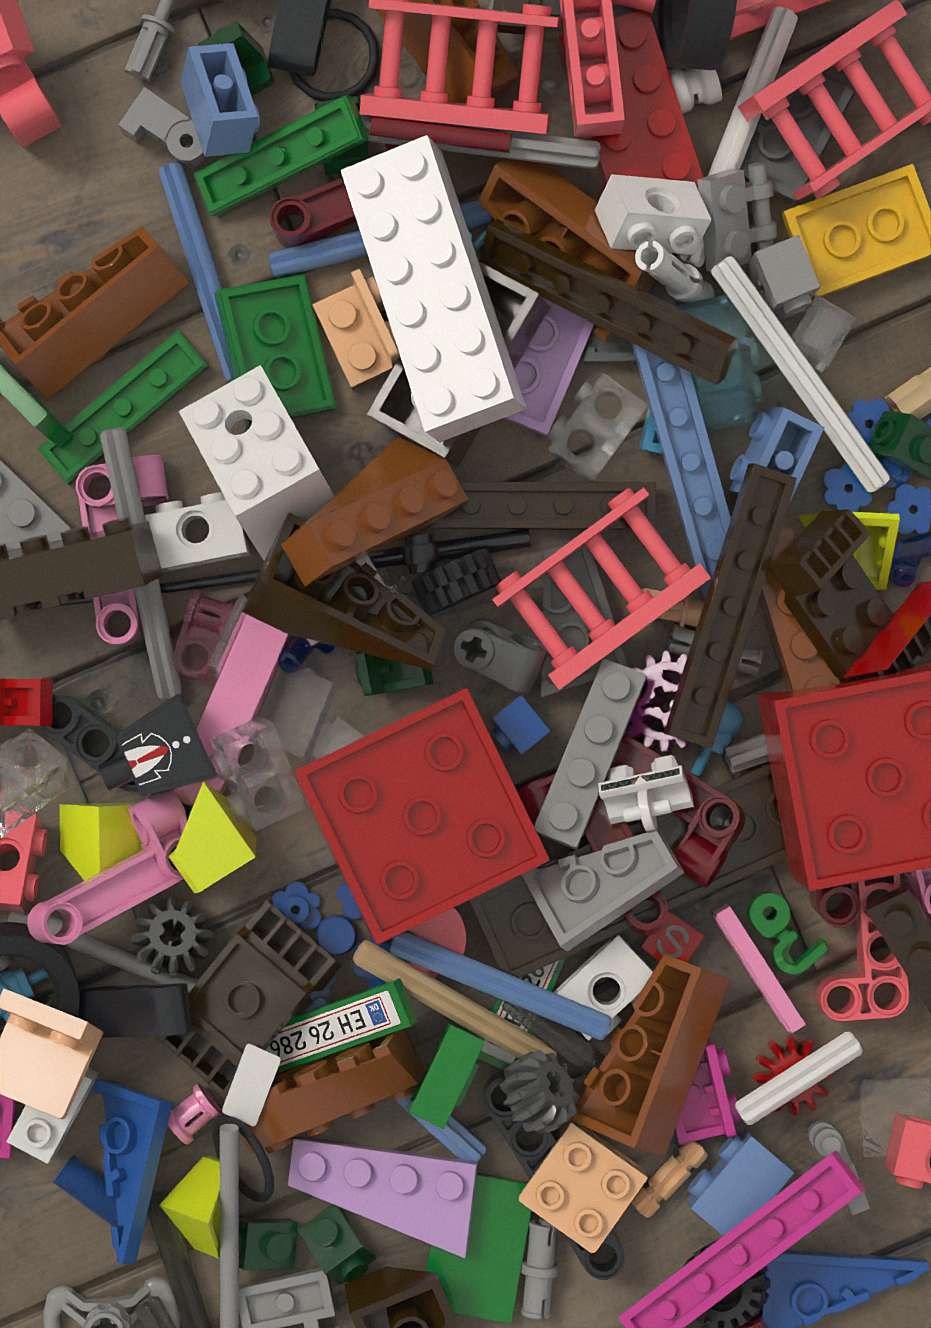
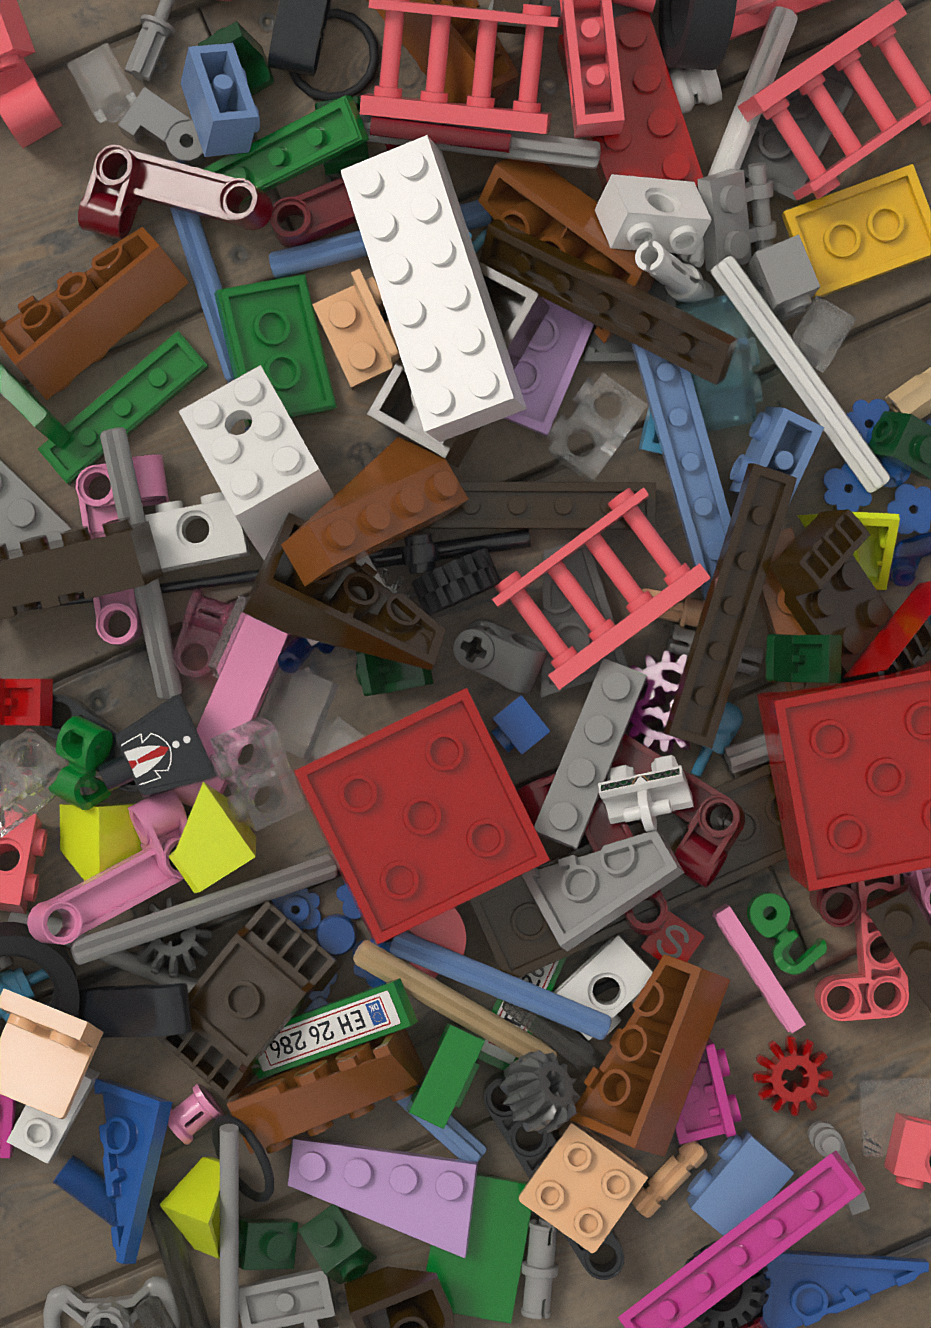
white sticker [222,1044,281,1126] -> none
white axle [735,1032,863,1125] -> none
none -> green leg [48,715,113,811]
none -> clear brick [67,43,137,124]
none -> light grey axle [70,854,338,965]
none -> piece [78,145,273,240]
none -> dark green bracket [765,634,842,683]

